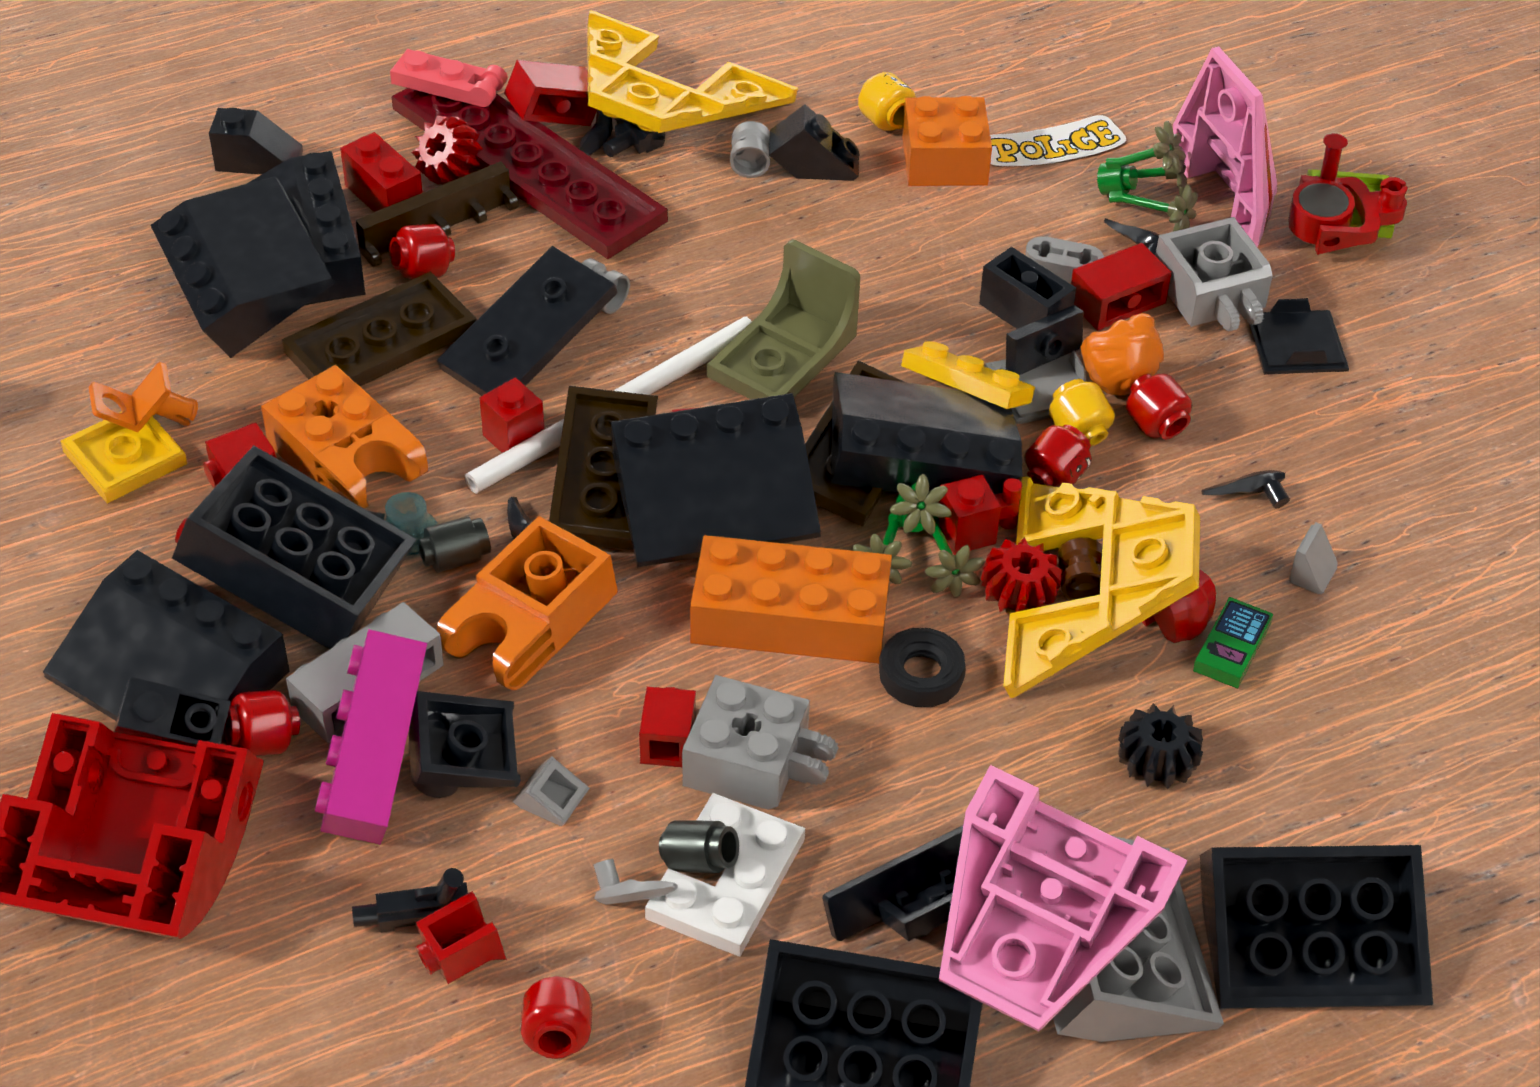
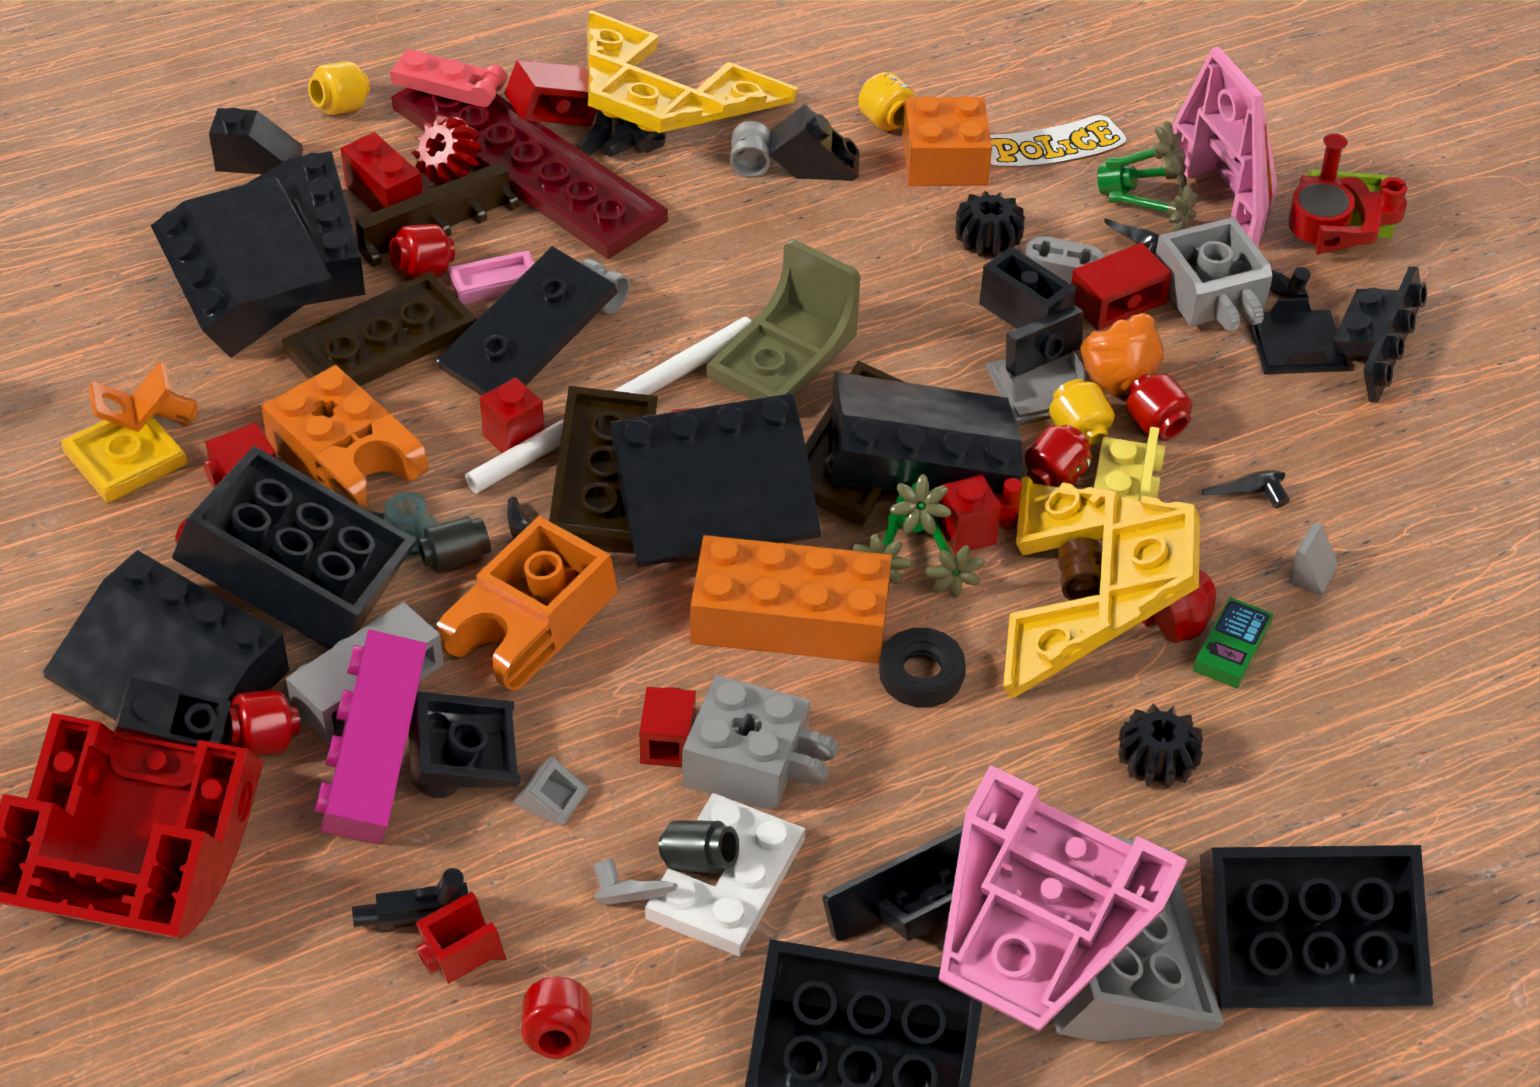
yellow plate [901,341,1035,409] -> none
red gear [981,537,1062,612] -> none
none -> yellow head [308,61,370,115]
none -> bright pink tile [448,250,534,305]
none -> black gear [955,190,1025,258]
none -> light yellow bracket [1094,427,1165,501]
none -> black bar [1270,267,1311,300]
none -> black bracket [1333,266,1427,402]

